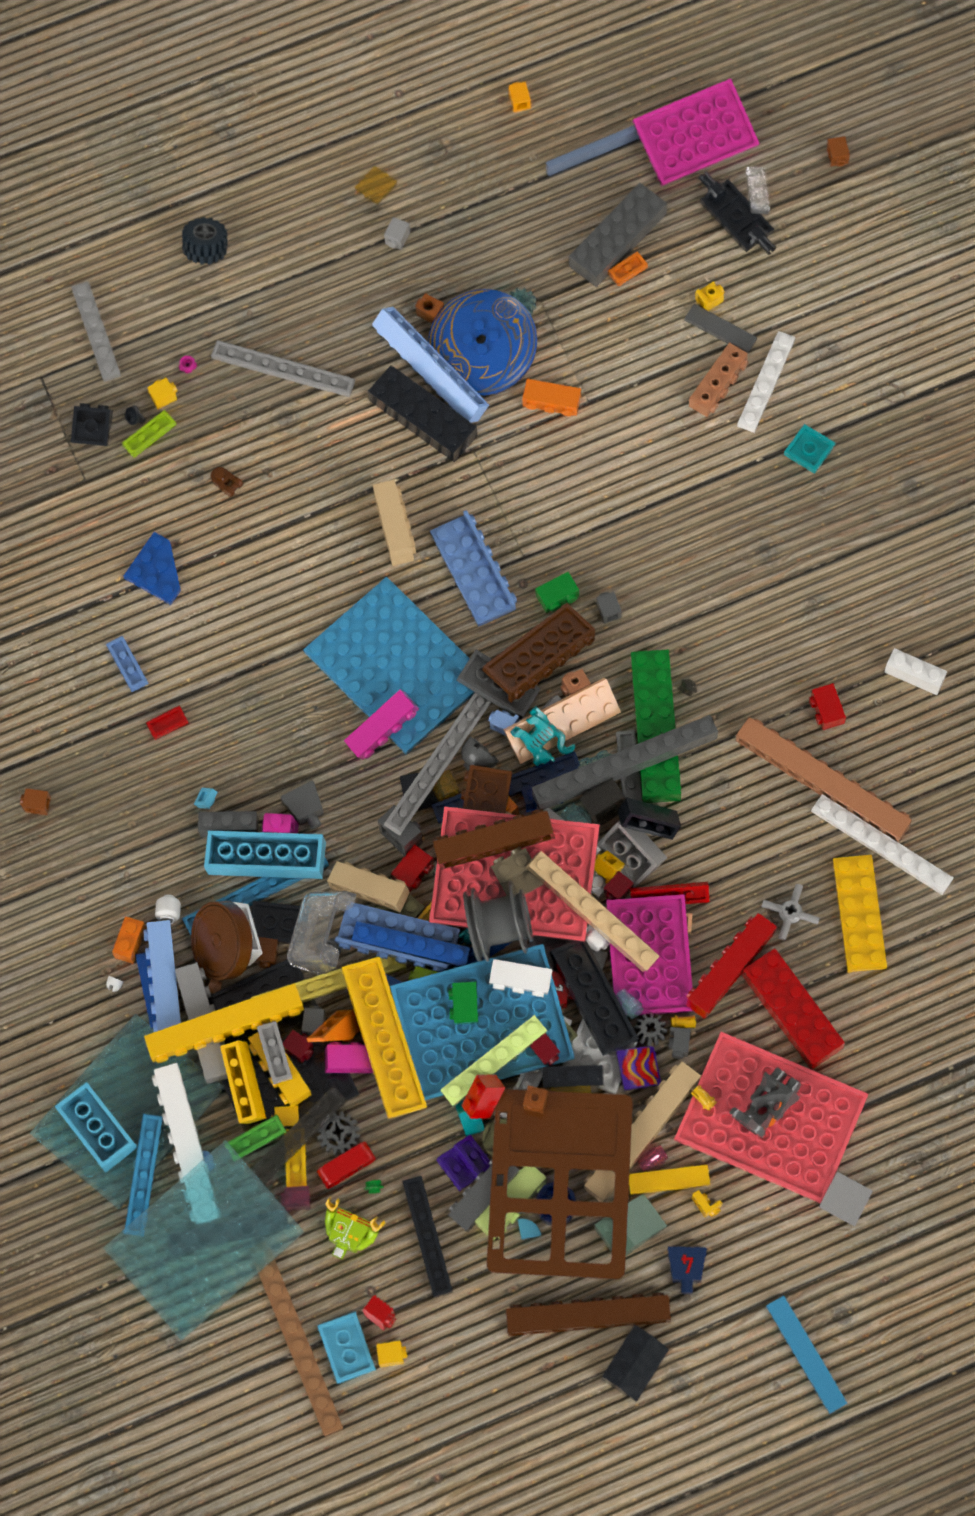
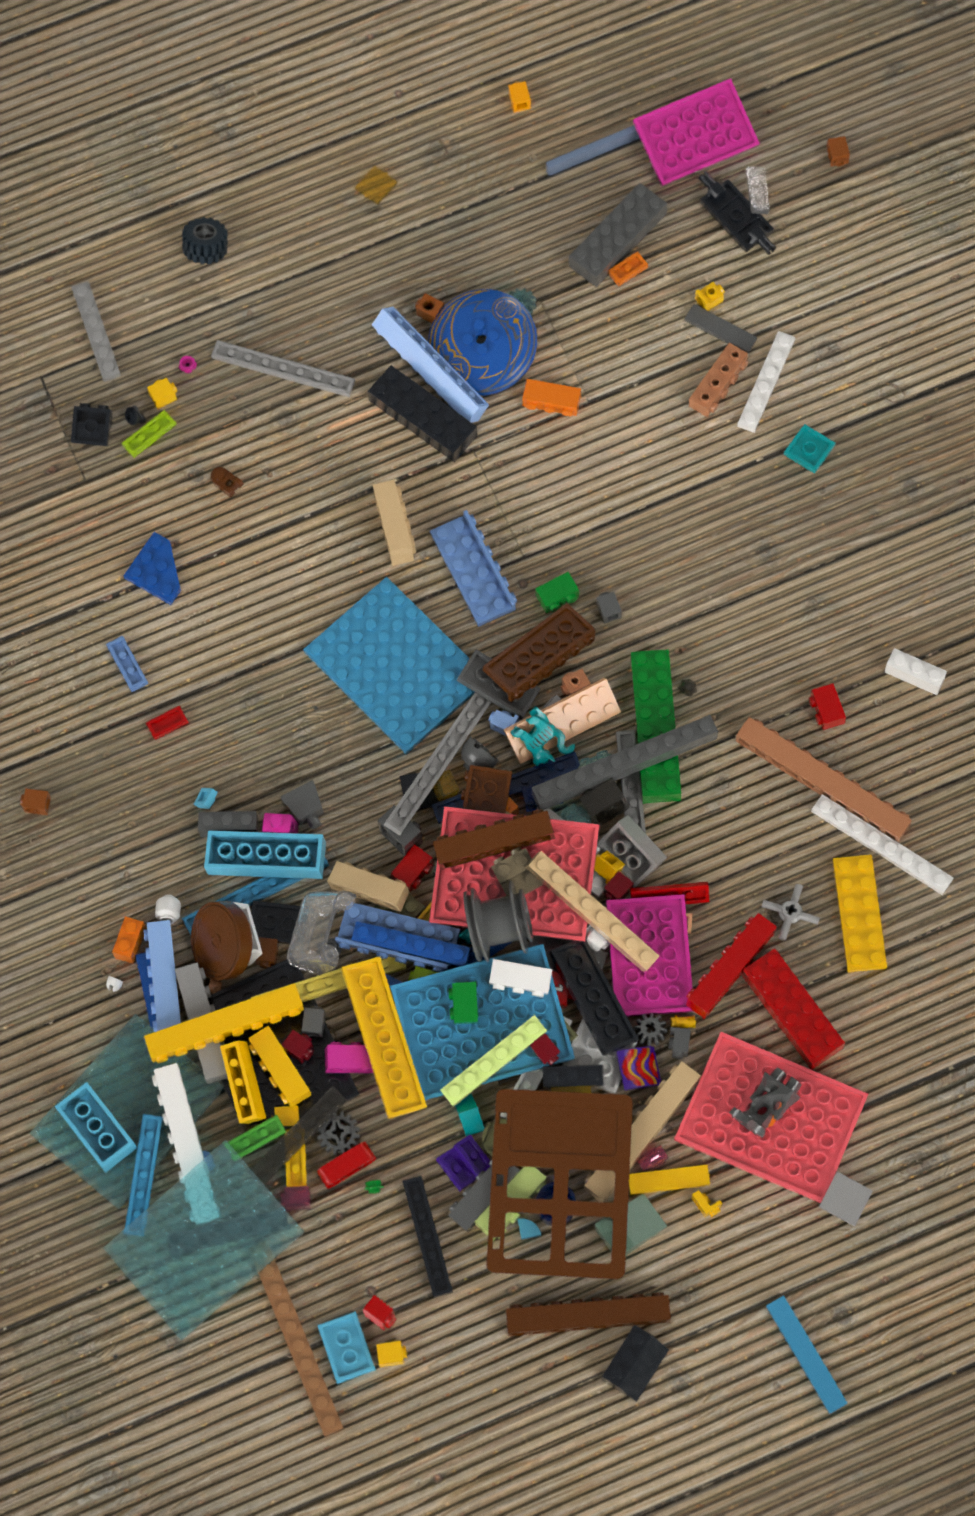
light grey plate [257,1021,293,1085] -> none
orange slope [307,1010,360,1042] -> none
lime torso [325,1196,385,1260] -> none
dark pink brick [344,690,419,760] -> none
light grey brick [384,217,410,250] -> none
red brick [461,1074,505,1119] -> none
dark orange brick [523,1085,548,1114] -> none
clear light blue cone [616,989,644,1019] -> none
black brick [618,797,681,840] -> none
dark blue torso [668,1247,707,1294] -> none
yellow pin [691,1085,717,1111] -> none

